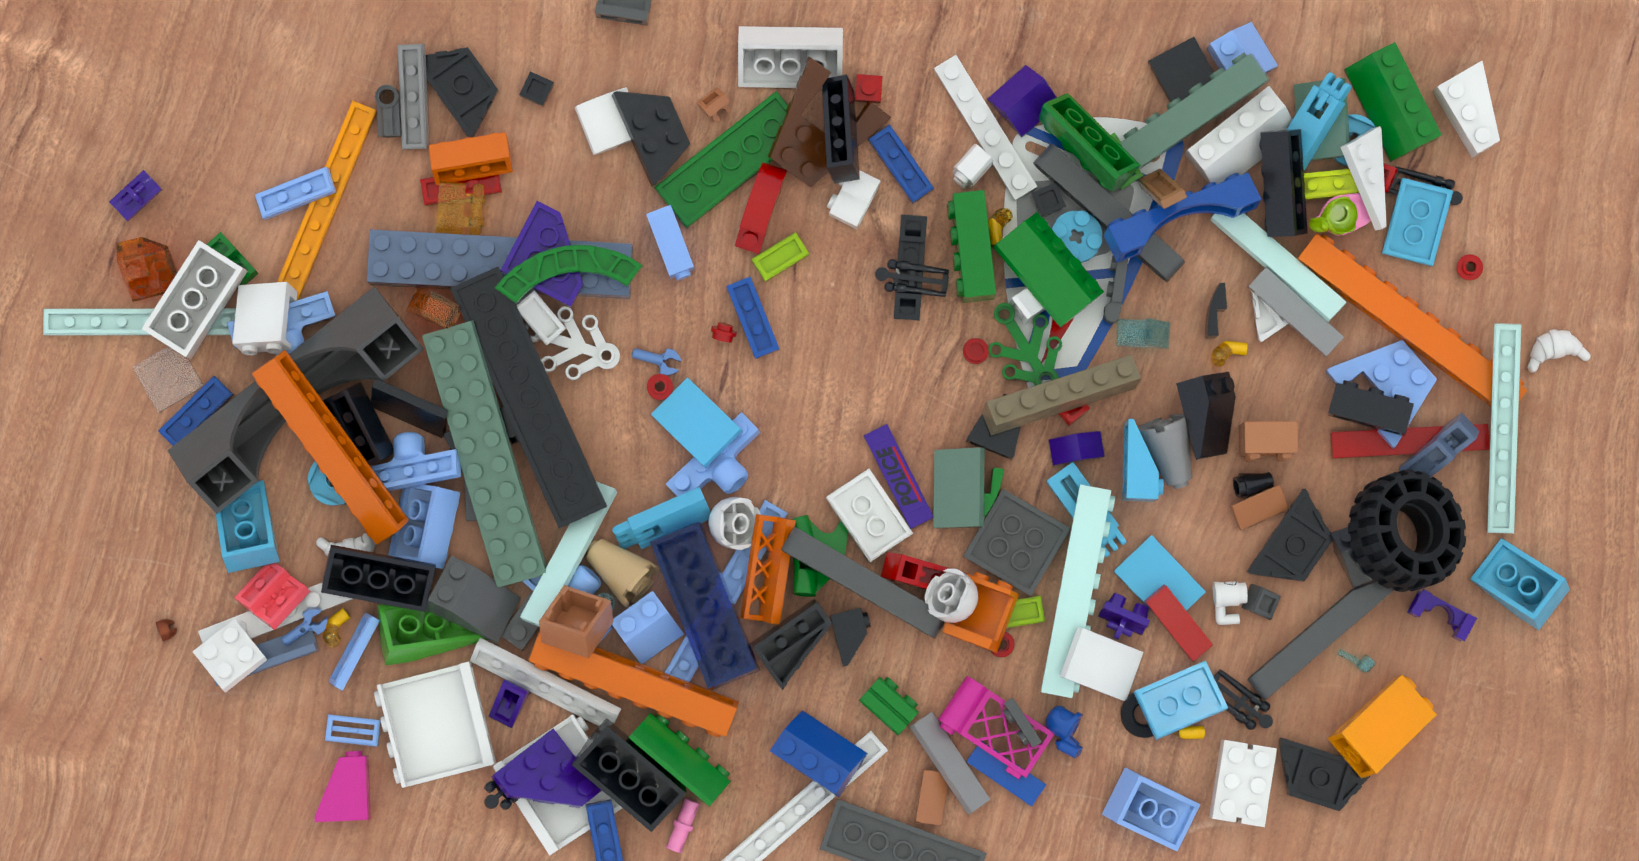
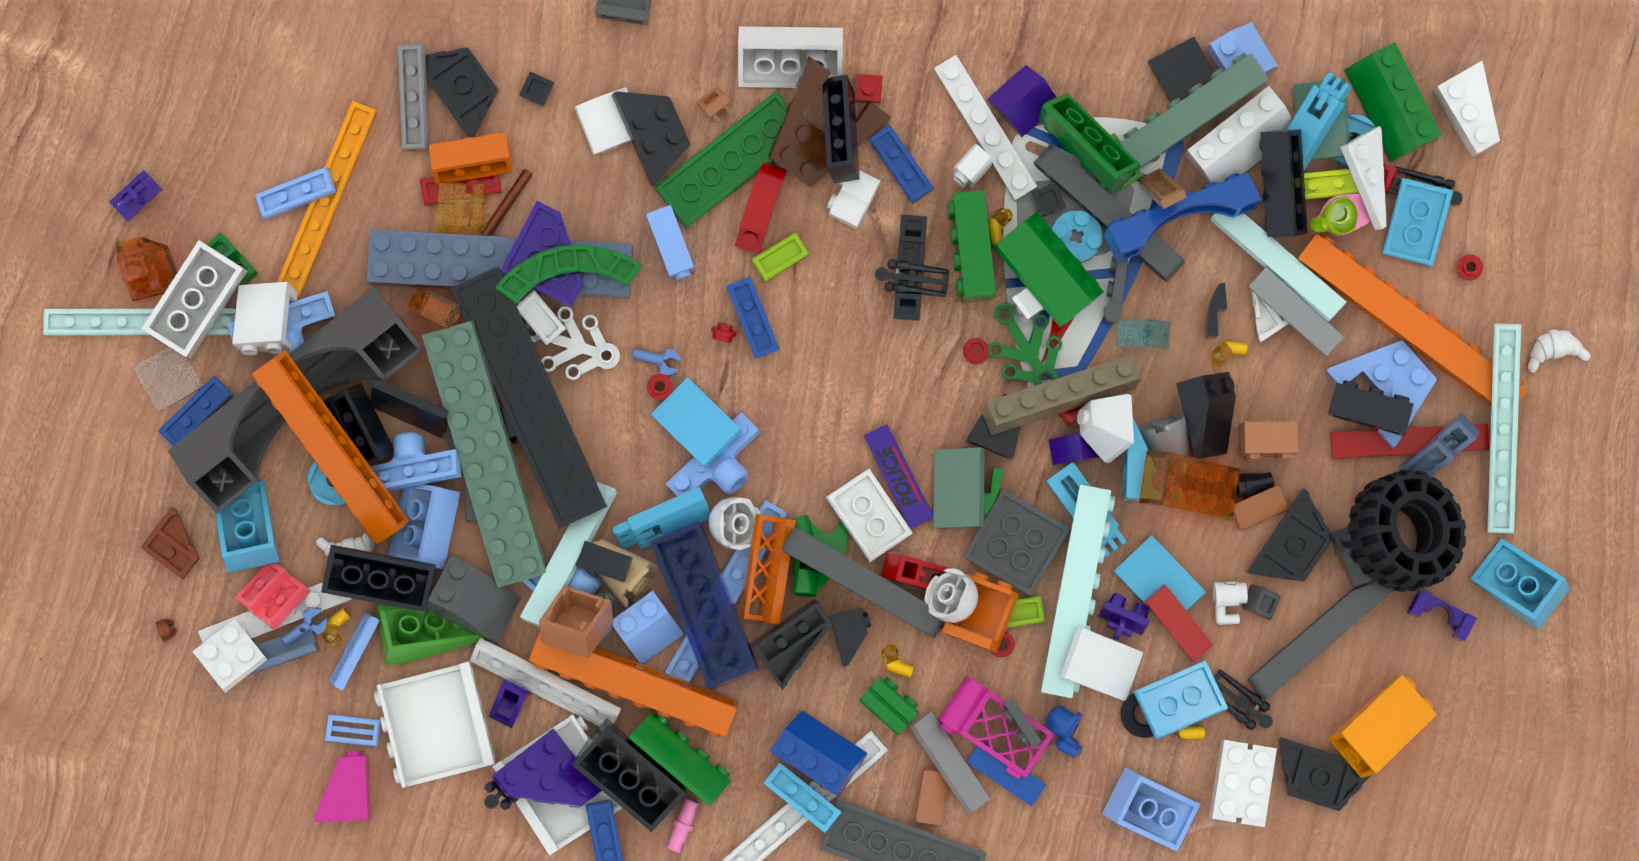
dark grey piece [375,85,401,138] -> none
dark grey plate [502,592,539,651] -> none
clear light blue hand [1338,649,1375,672] -> none
none -> copper wing [140,507,200,579]
none -> copper bar [481,168,533,236]
none -> black slope [576,541,633,583]
none -> medium azure plate [764,763,842,833]
none -> arm [882,644,914,678]
none -> white slope [1077,394,1134,463]
none -> clear orange brick [1139,451,1240,521]

